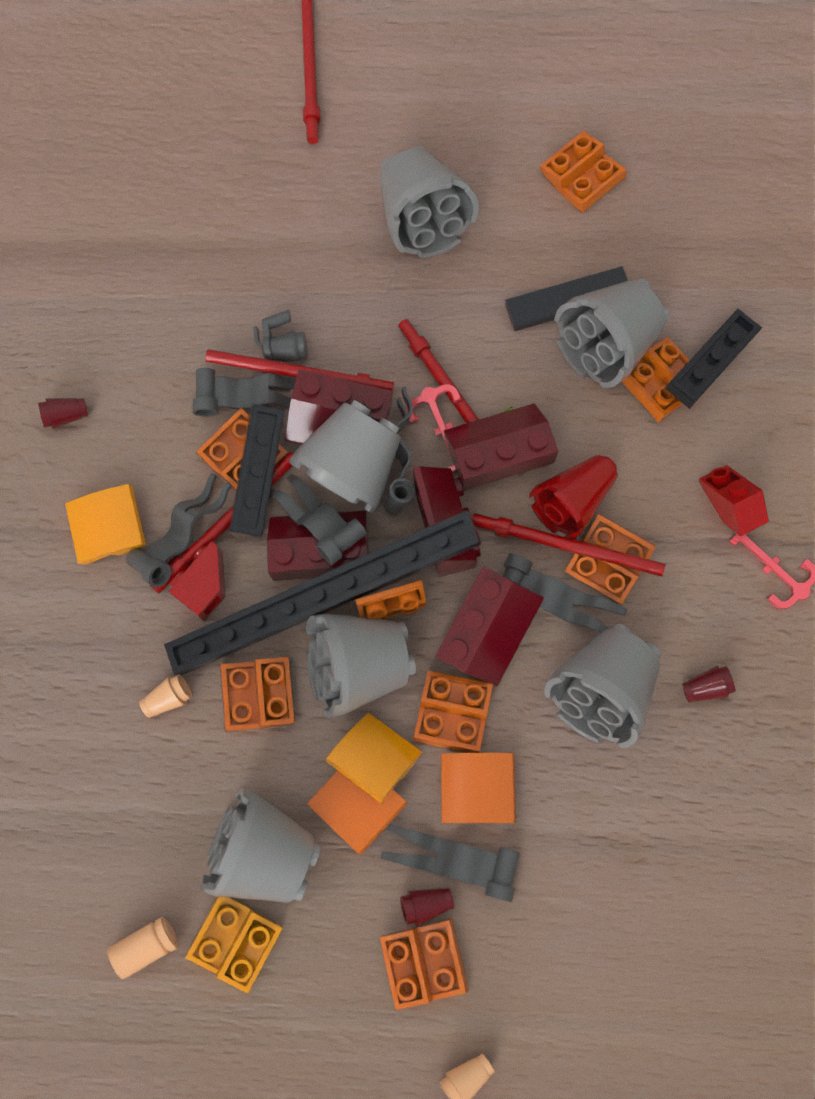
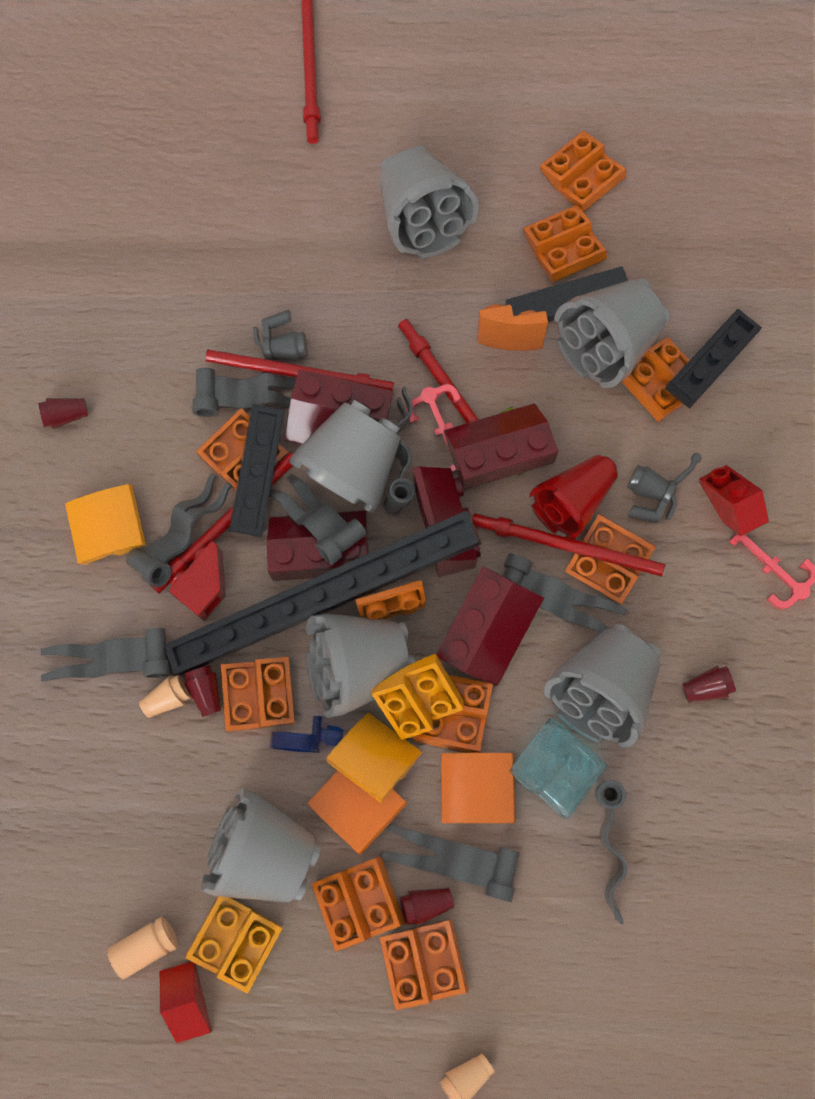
none -> dark grey flag [41,628,171,681]
none -> red slope [159,961,212,1044]
none -> dark red cone [184,665,222,717]
none -> clear blue piece [269,716,343,753]
none -> orange slope [311,856,406,952]
none -> light orange slope [372,654,464,740]
none -> orange slope [477,304,548,351]
none -> clear light blue slope [509,719,607,819]
none -> orange slope [523,205,607,283]
none -> dark grey flag [595,780,628,925]
none -> dark grey piece [627,453,701,523]

